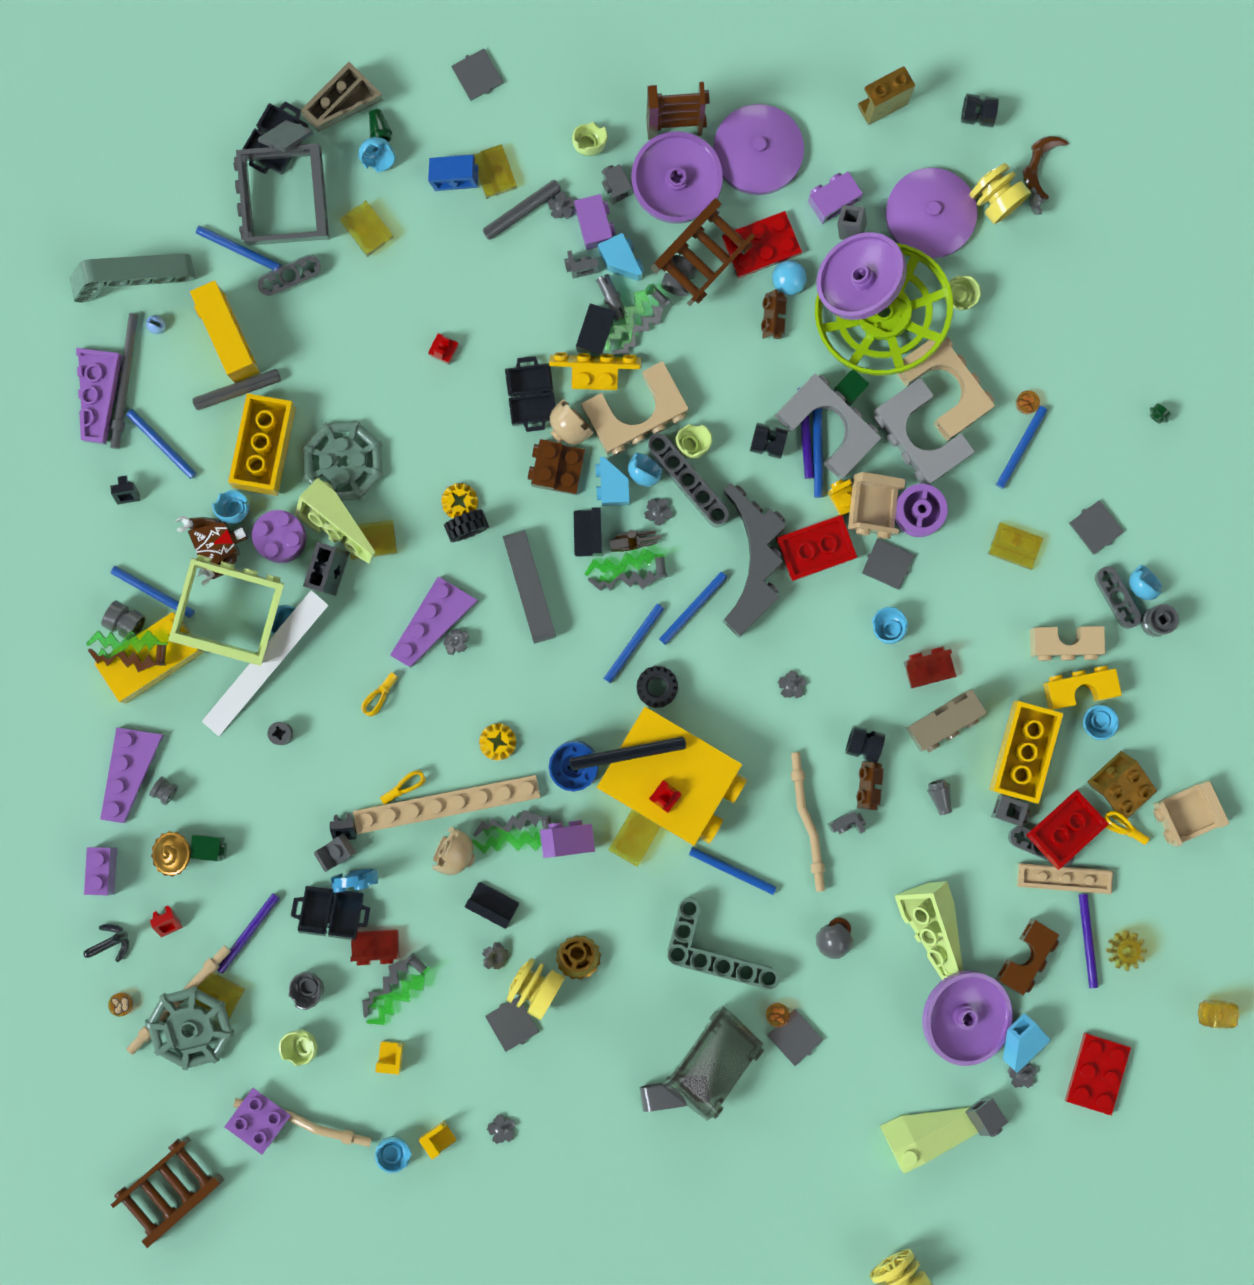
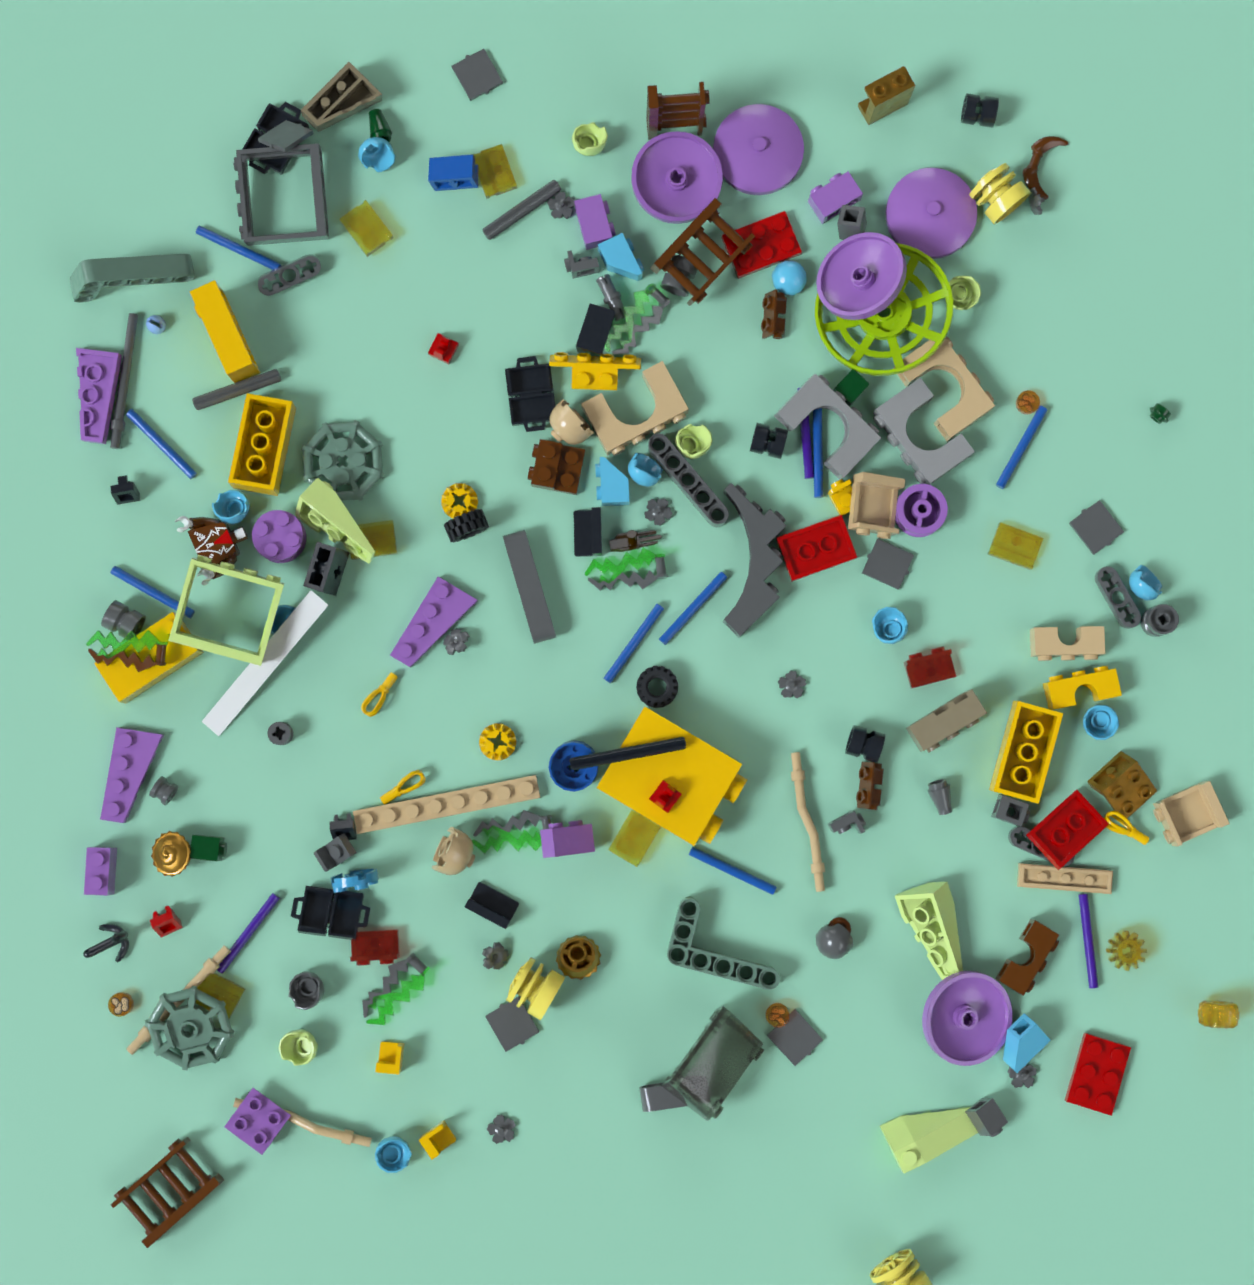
dark grey brick [601,164,632,205] -> none

